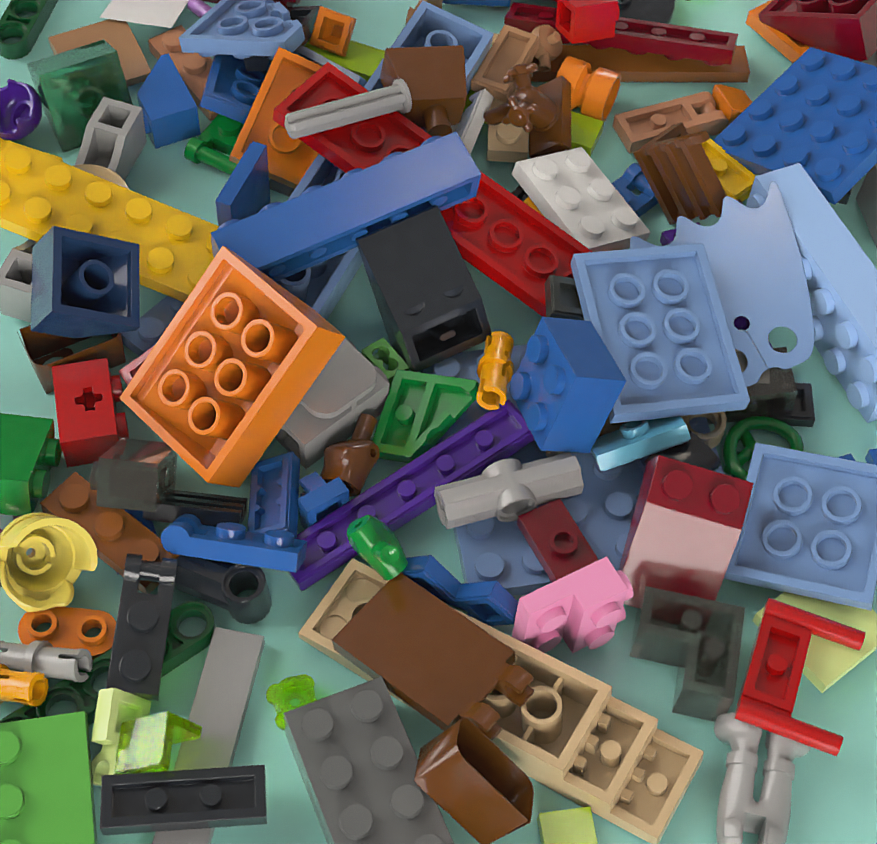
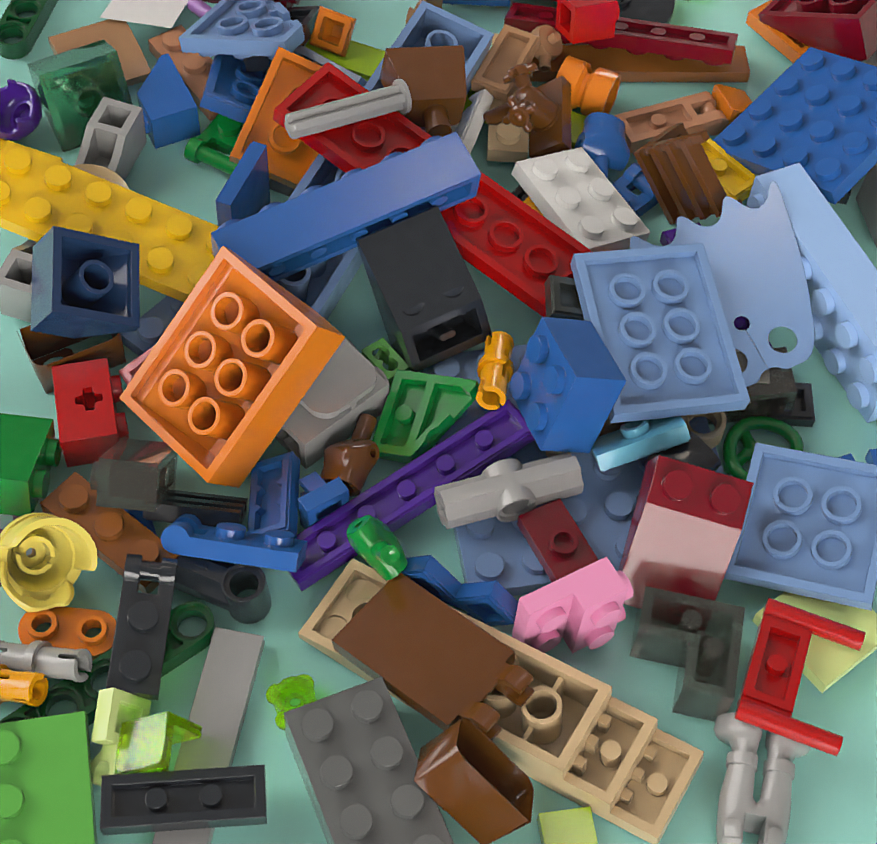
none -> blue piece [574,112,630,179]

